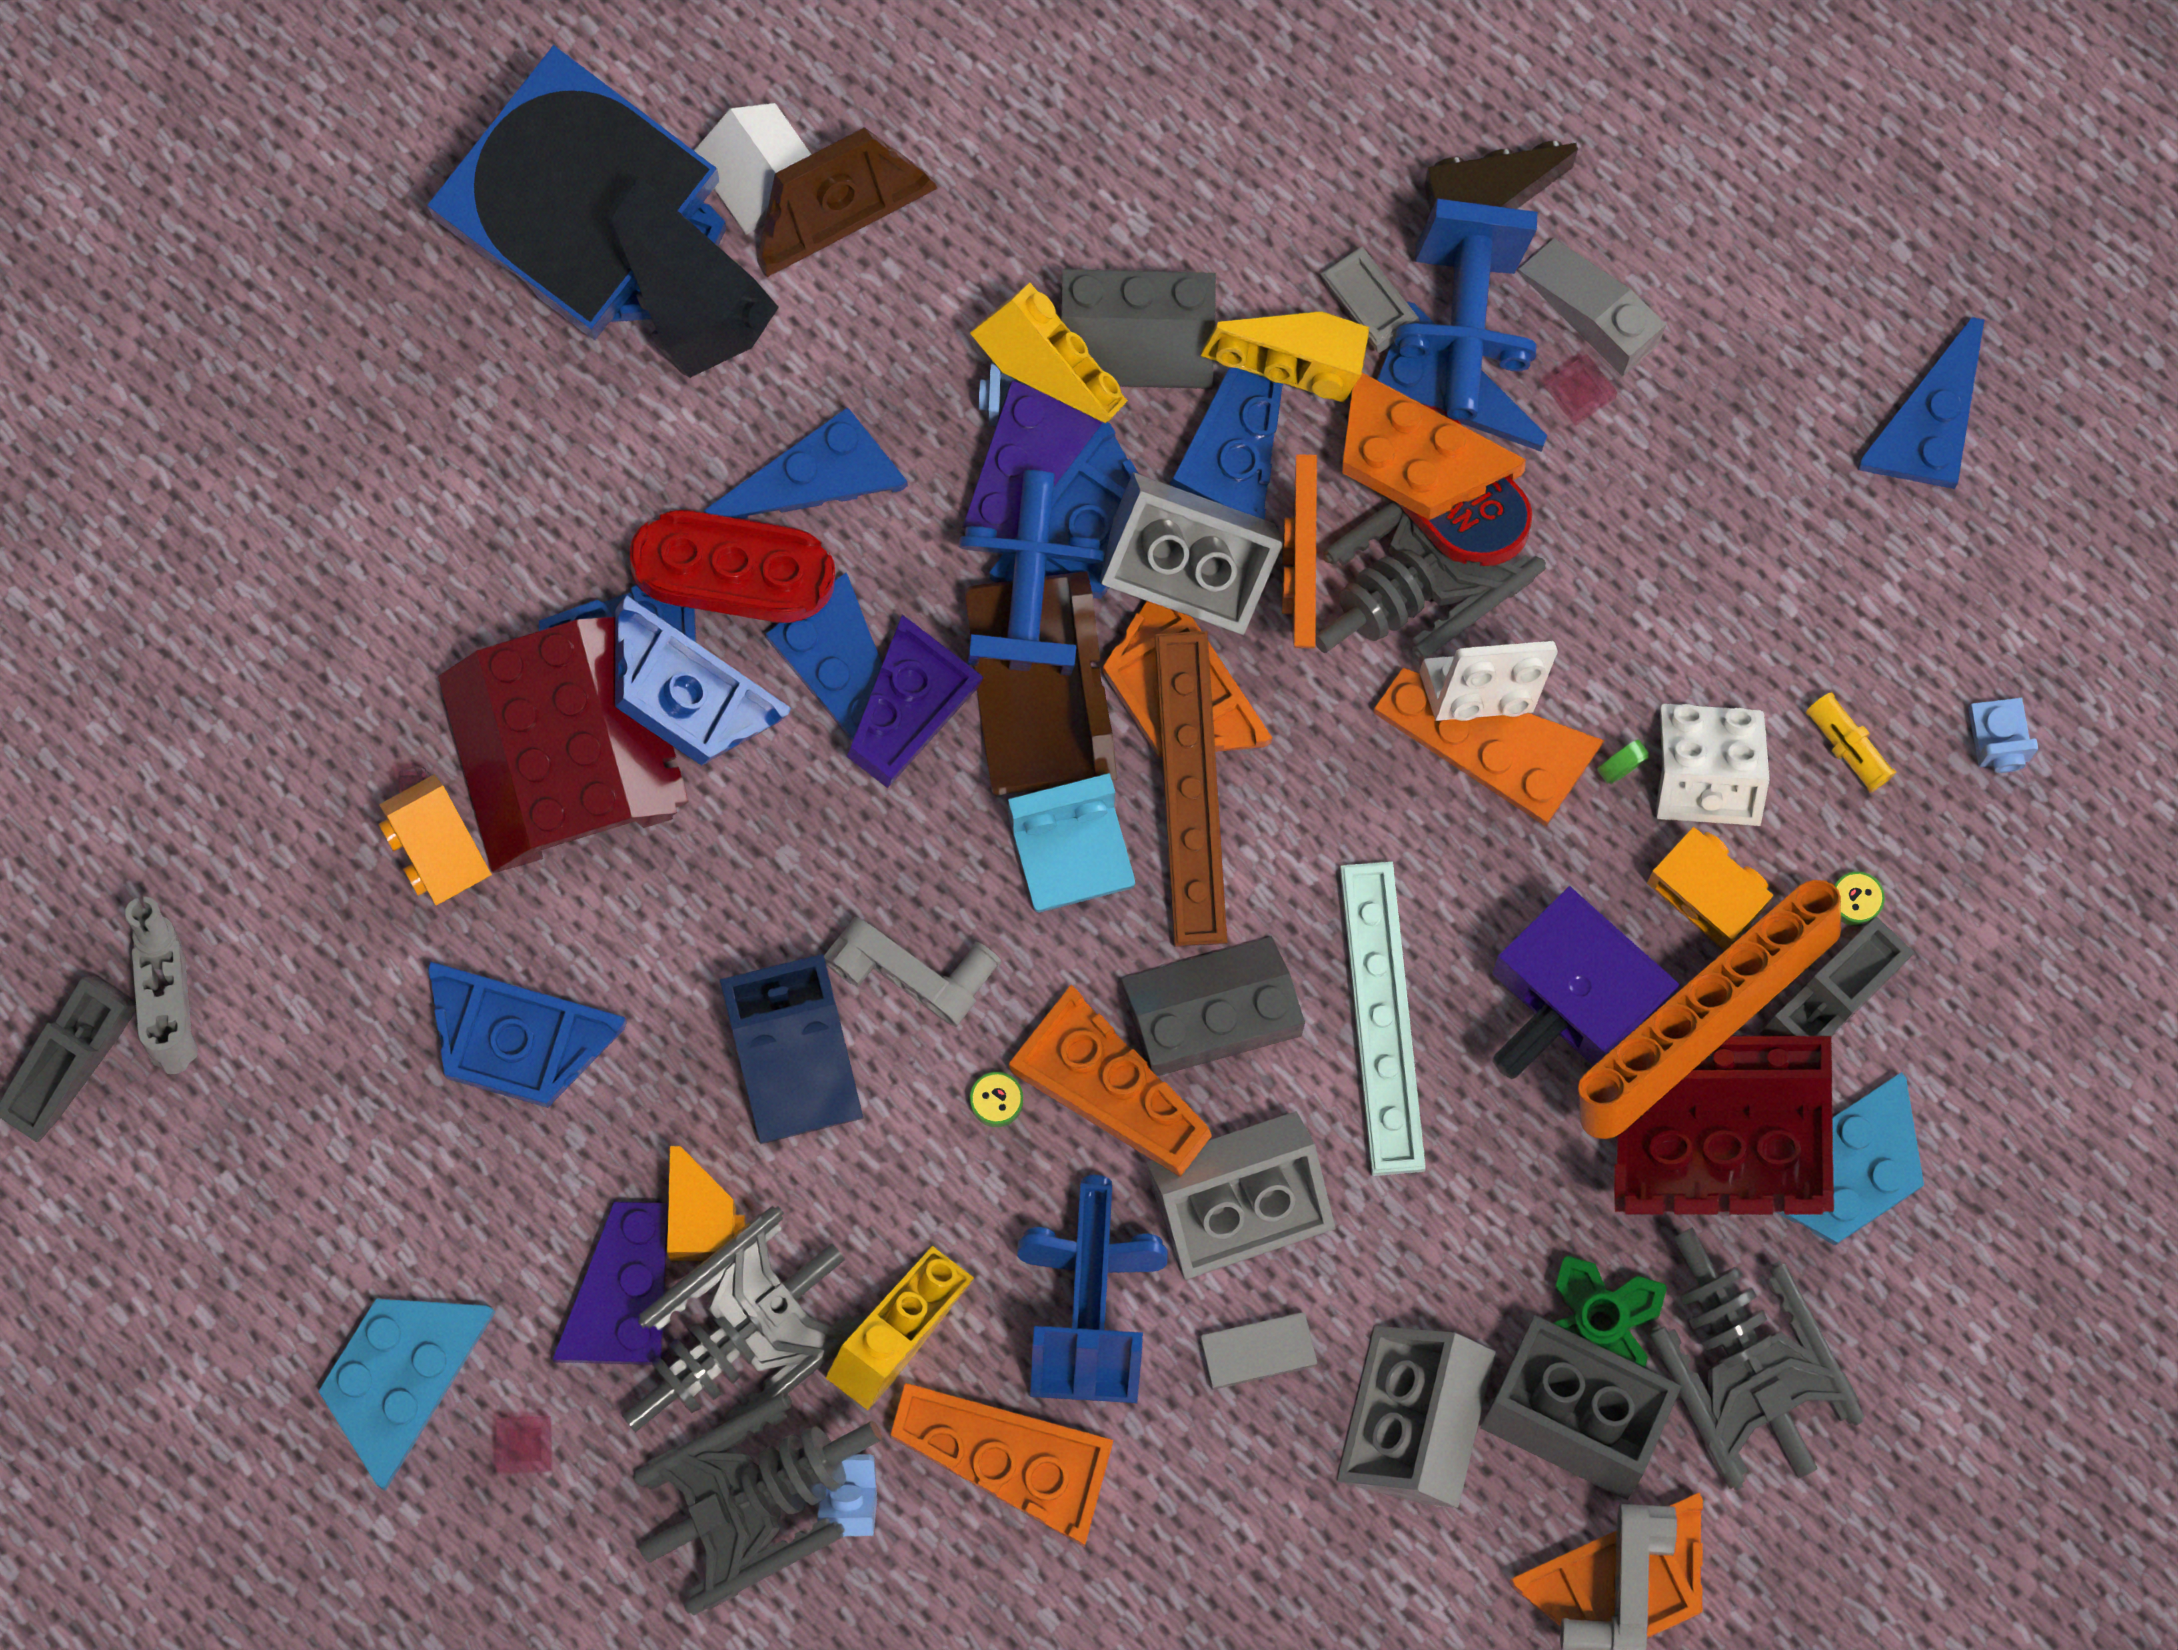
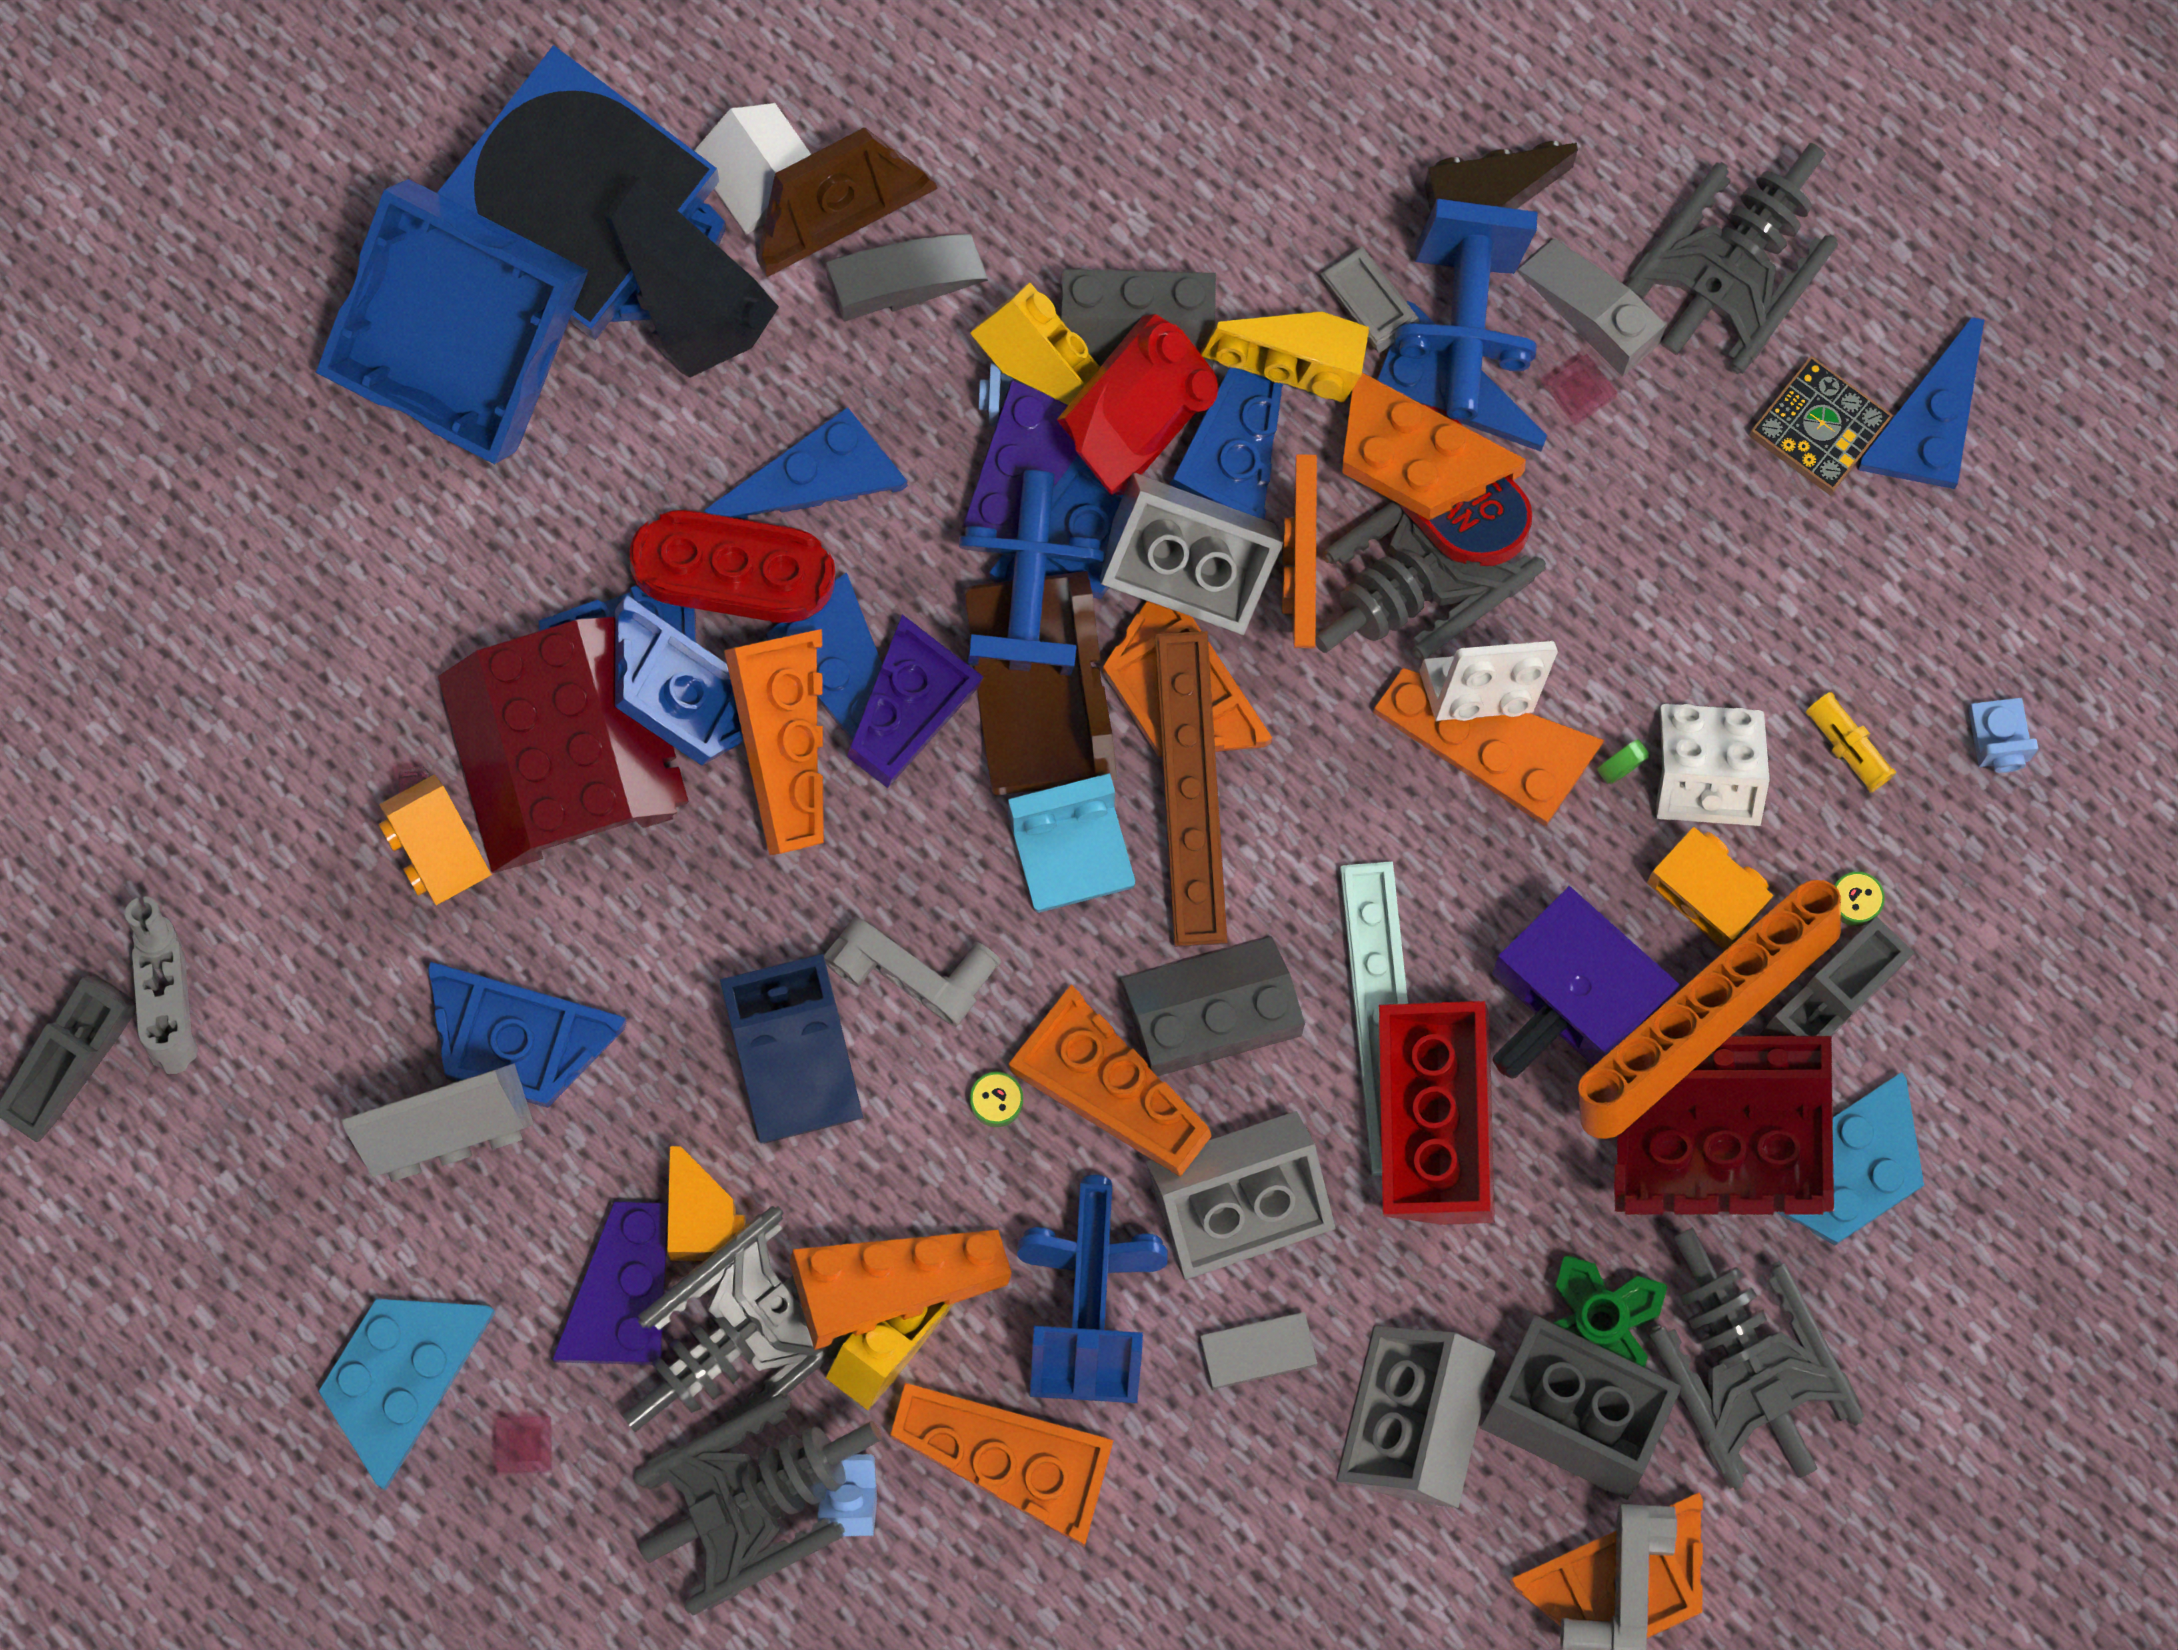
none -> blue tile [316,179,589,465]
none -> light grey slope [342,1063,534,1182]
none -> orange wing [724,629,824,855]
none -> orange wing [789,1230,1012,1350]
none -> dark grey slope [826,234,988,322]
none -> red slope [1057,314,1218,496]
none -> red slope [1379,1001,1495,1225]
none -> dark grey bar [1625,143,1838,374]
none -> tile [1749,356,1893,496]

